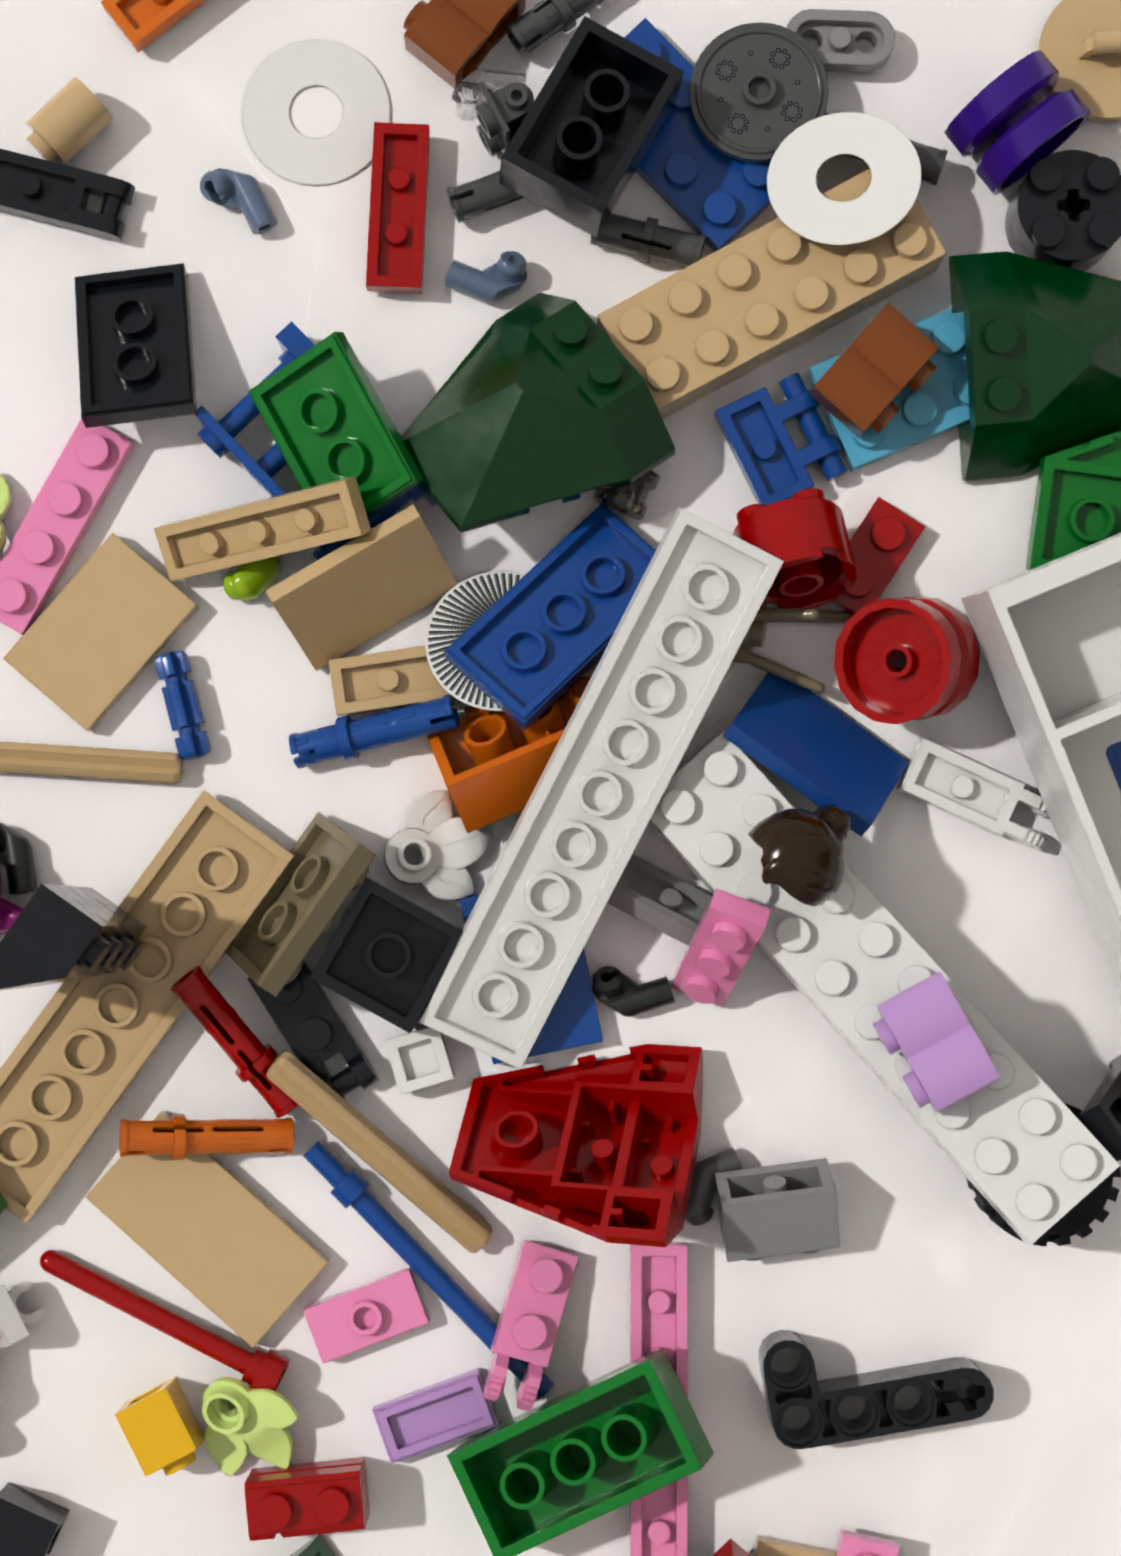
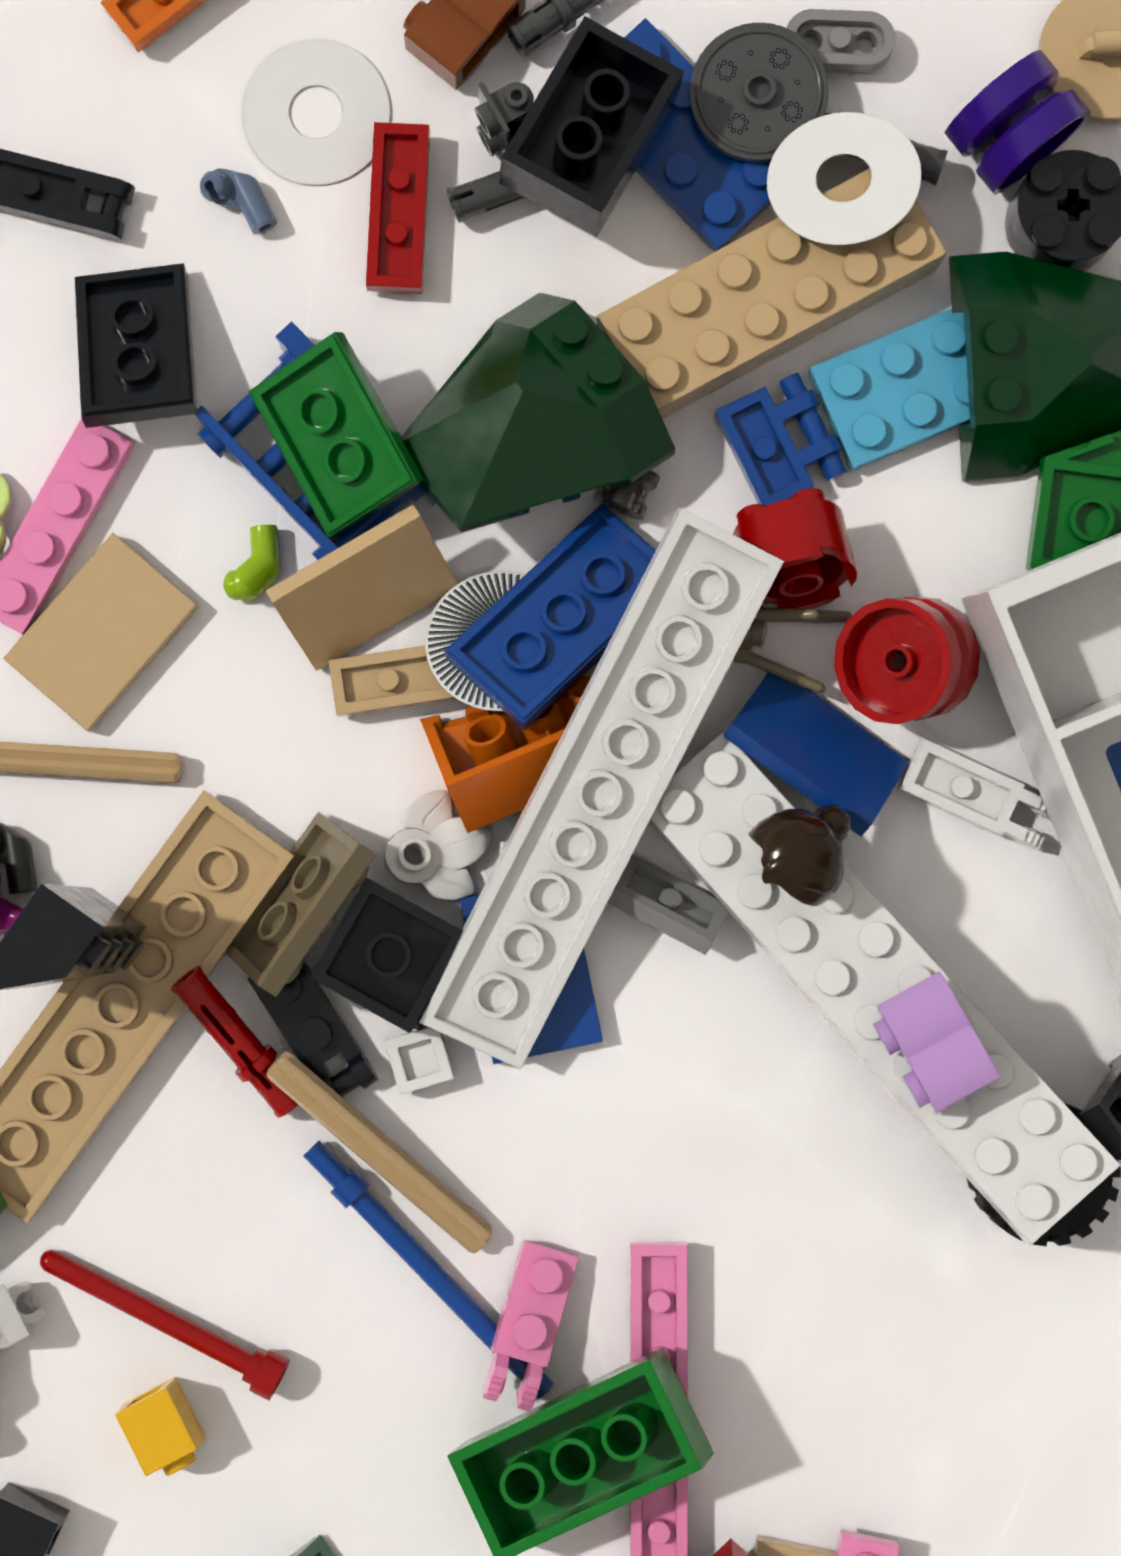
tan brick [26,77,114,165] -> none
tan tile [85,1111,330,1348] -> none
orange pin [119,1114,294,1160] -> none
tan plate [154,476,371,582] -> none
blue axle [155,651,211,760] -> none
yellowish green plate [202,1377,299,1476] -> none
red brick [244,1457,370,1541] -> none
blue pin [289,694,460,769] -> none
bright pink plate [303,1267,430,1364] -> none
lavender tile [372,1368,498,1464] -> none
sand blue arm [445,251,527,303] -> none
red wedge [448,1044,703,1247] -> none
clear arm [451,66,526,121] -> none
dark grey pin [590,214,706,266] -> none
pearl dark grey arm [592,966,675,1017] -> none
bright pink plate [670,888,771,1007] -> none
dark grey arm [685,1147,742,1226] -> none
light grey brick [715,1158,840,1262] -> none
black beam [758,1330,994,1449] -> none
dark orange brick [809,303,939,438] -> none
red plate [832,497,925,615] -> none

